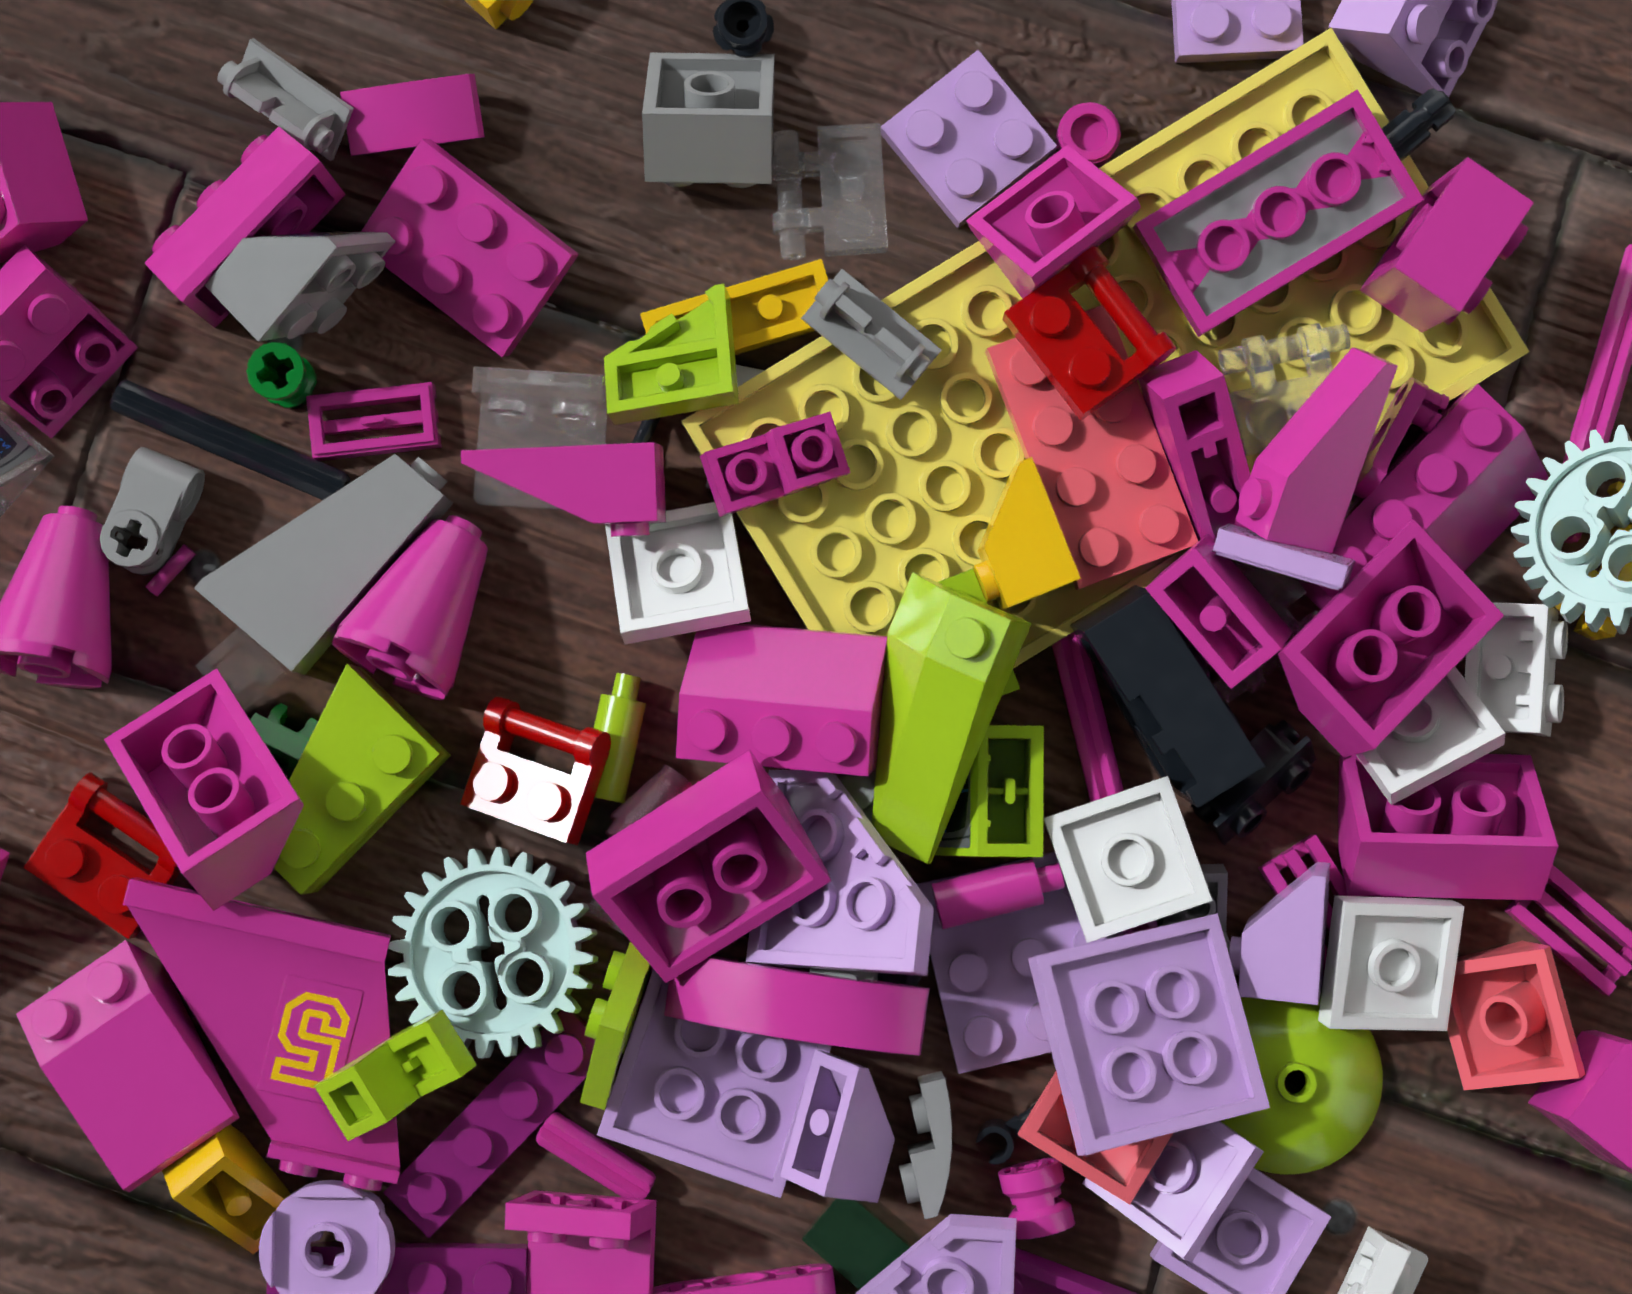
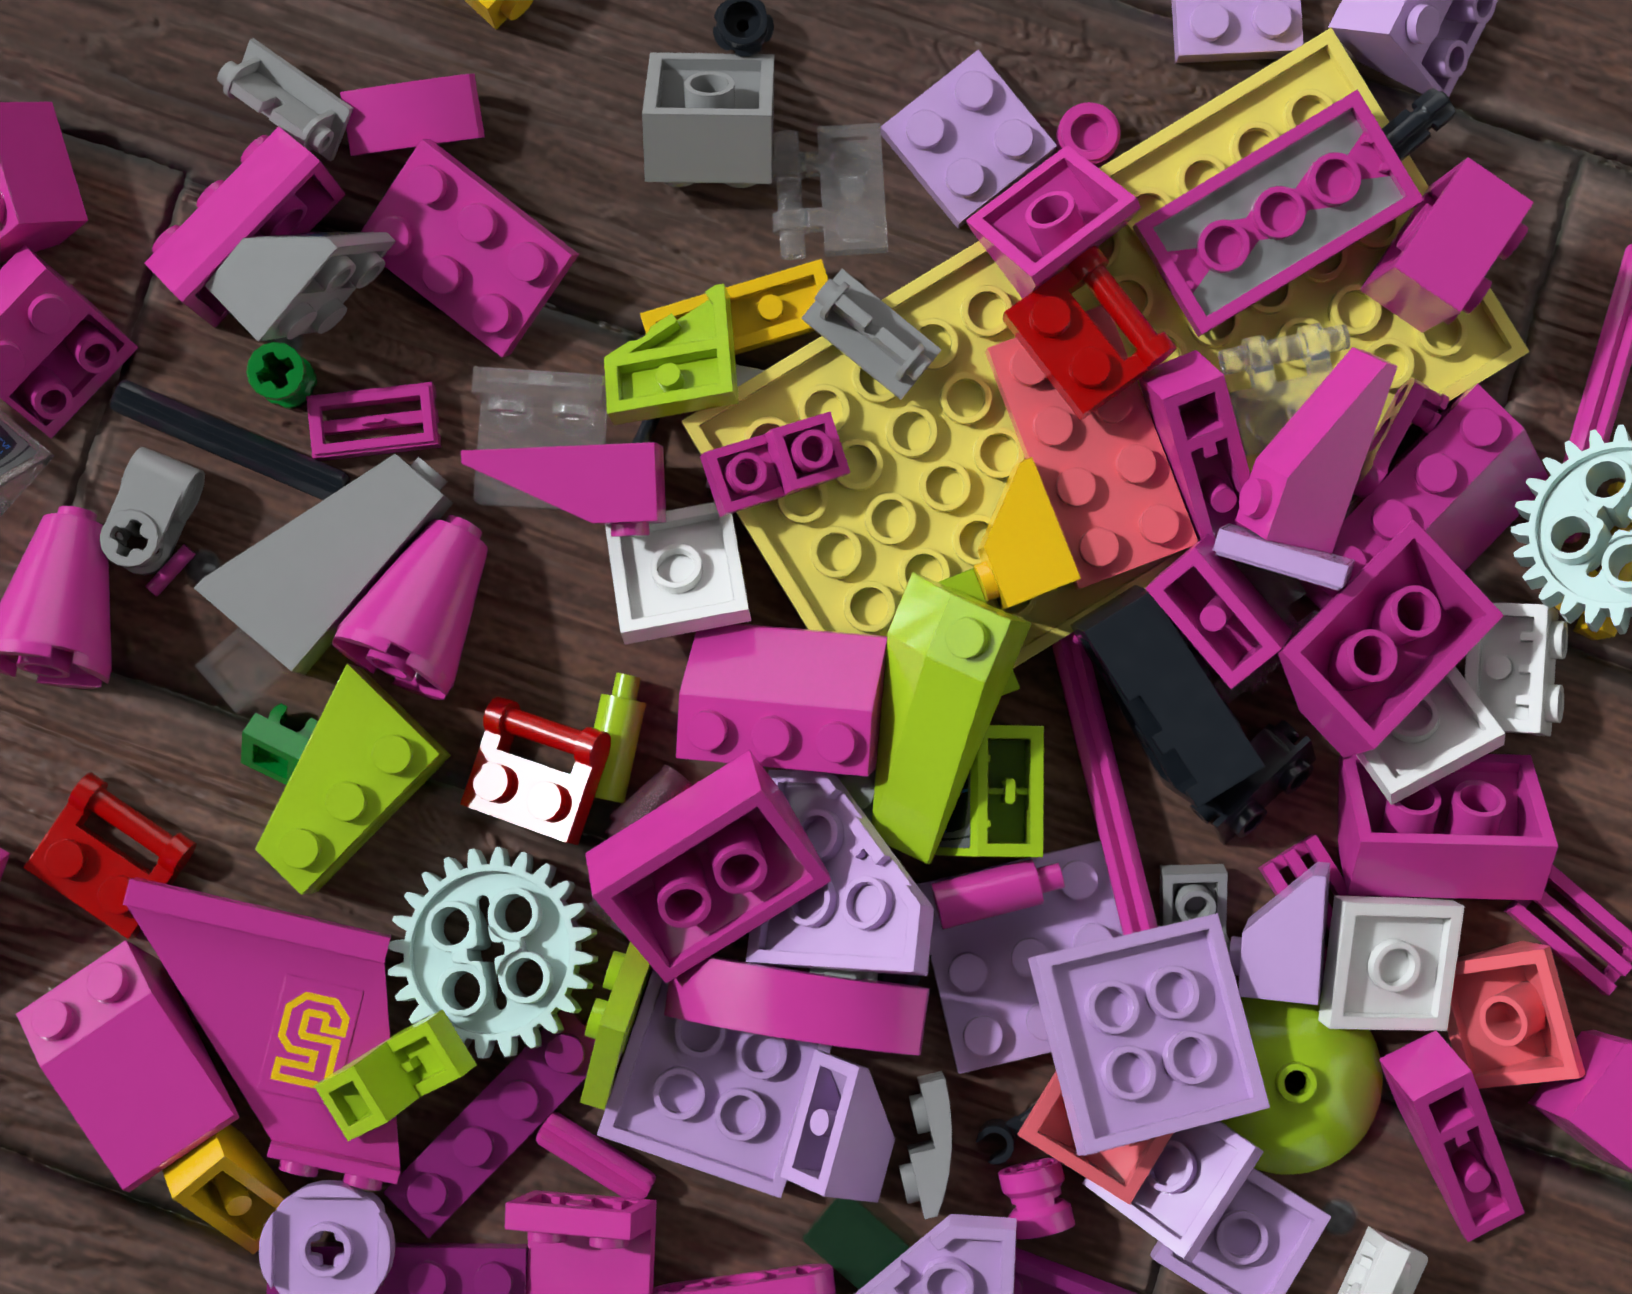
dark pink slope [104,668,304,911] -> none
white plate [1043,776,1213,943] -> none
none -> dark pink slope [1379,1030,1525,1242]

